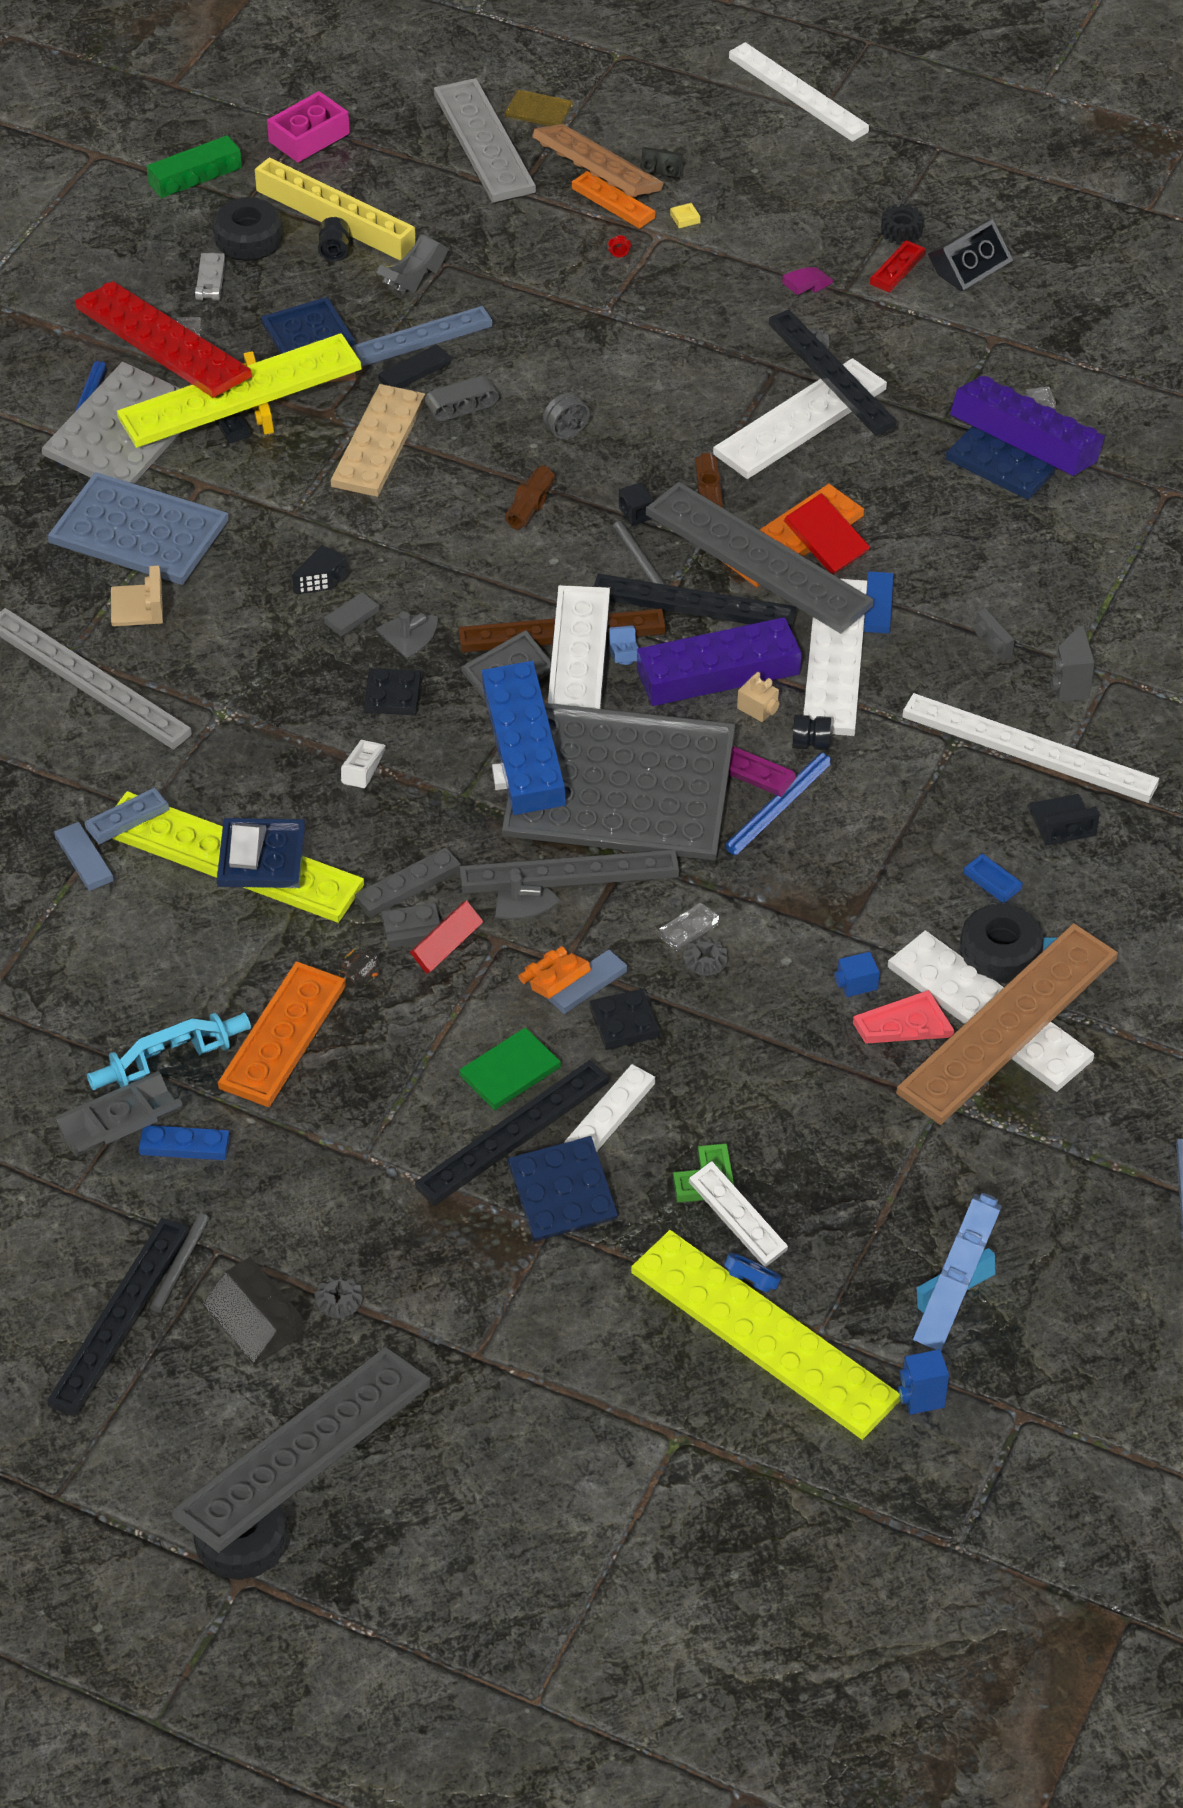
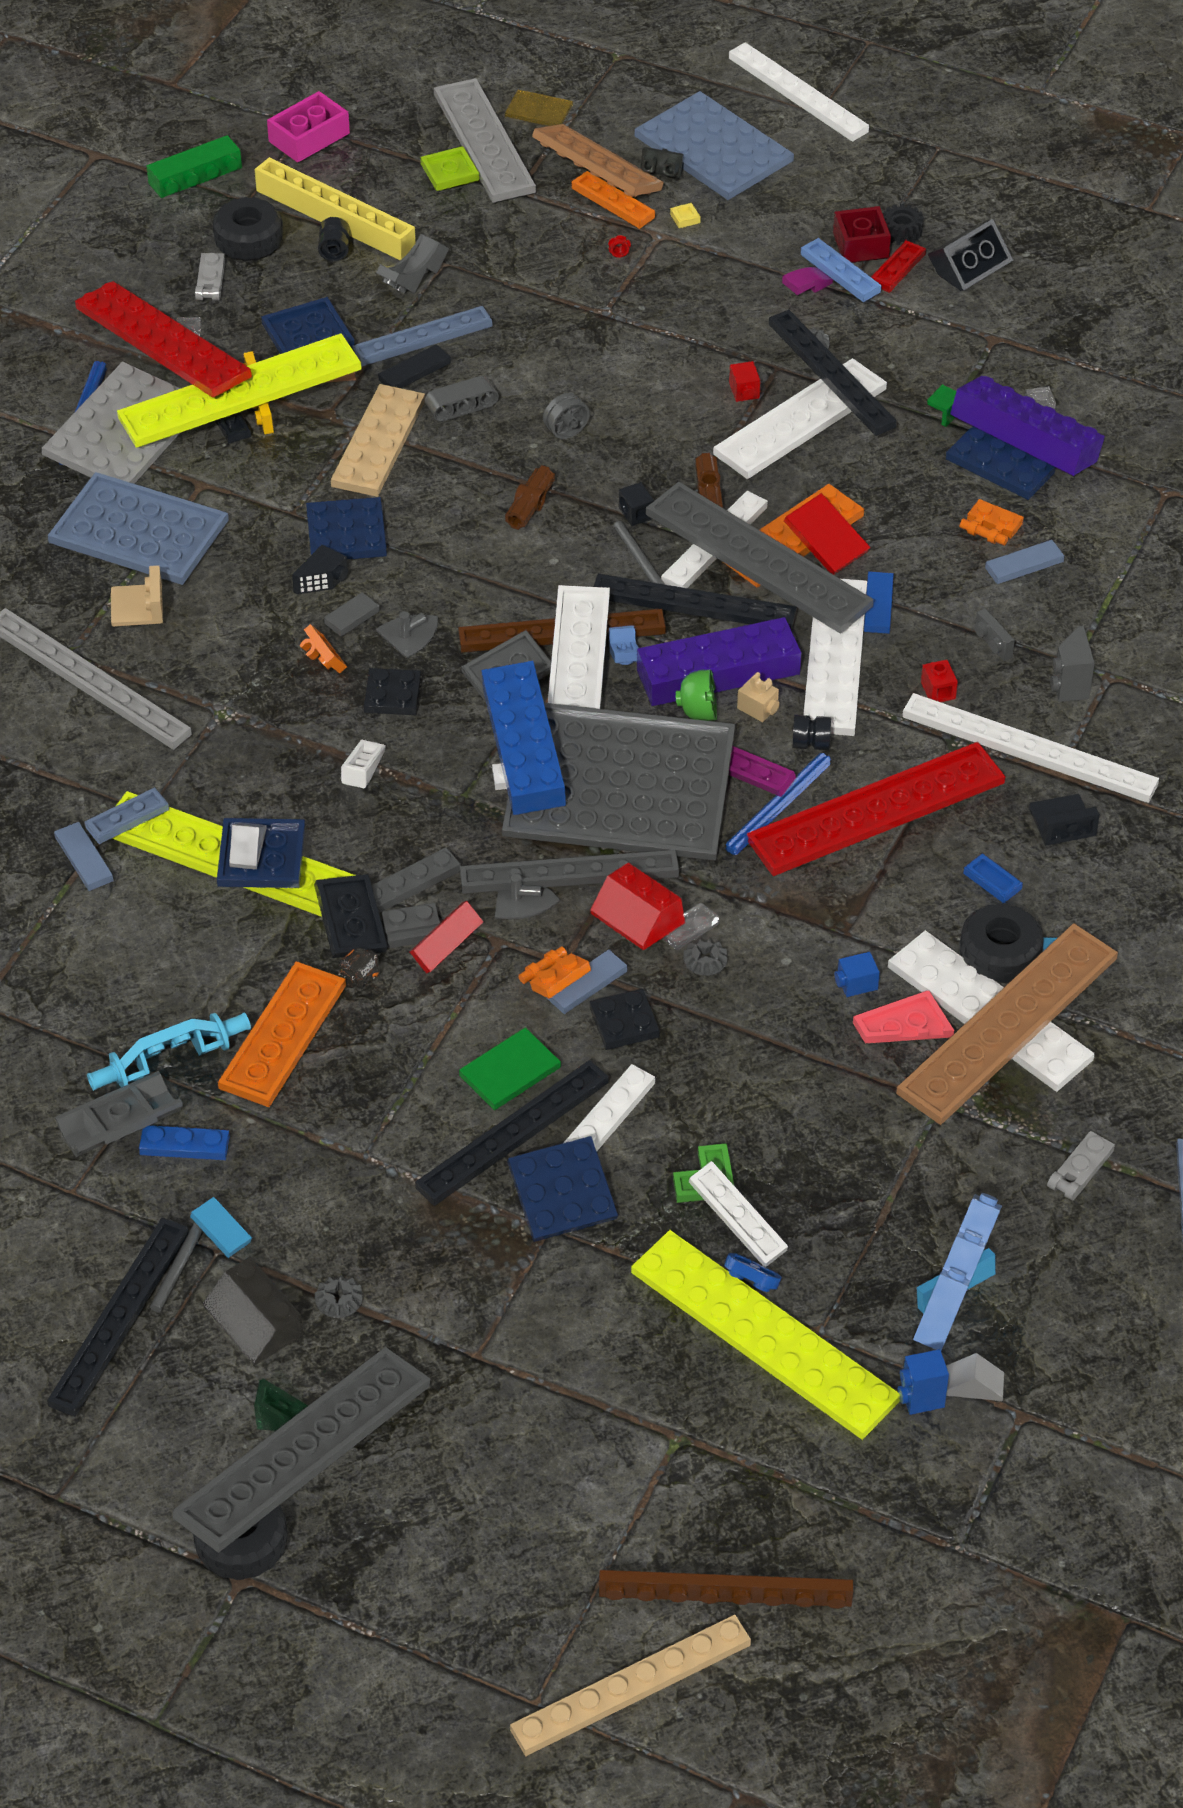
none -> dark azure tile [190,1197,252,1258]
none -> clear green slope [254,1378,308,1431]
none -> orange plate [300,624,347,673]
none -> dark blue plate [306,497,387,559]
none -> black plate [314,874,388,958]
none -> lime plate [420,146,479,191]
none -> tan plate [510,1615,751,1757]
none -> red slope [590,863,685,950]
none -> reddish brown plate [599,1570,853,1609]
none -> sand blue plate [635,91,794,200]
none -> white plate [661,491,768,588]
none -> bright green cylinder [676,669,717,721]
none -> red brick [729,361,760,402]
none -> red plate [747,742,1005,876]
none -> medium blue plate [801,238,881,302]
none -> dark red brick [833,206,891,262]
none -> red brick [921,660,958,702]
none -> green panel [927,385,956,427]
none -> light grey slope [946,1353,1004,1401]
none -> orange plate [959,499,1023,546]
none -> sand blue tile [985,540,1064,584]
none -> light grey plate [1047,1131,1115,1201]

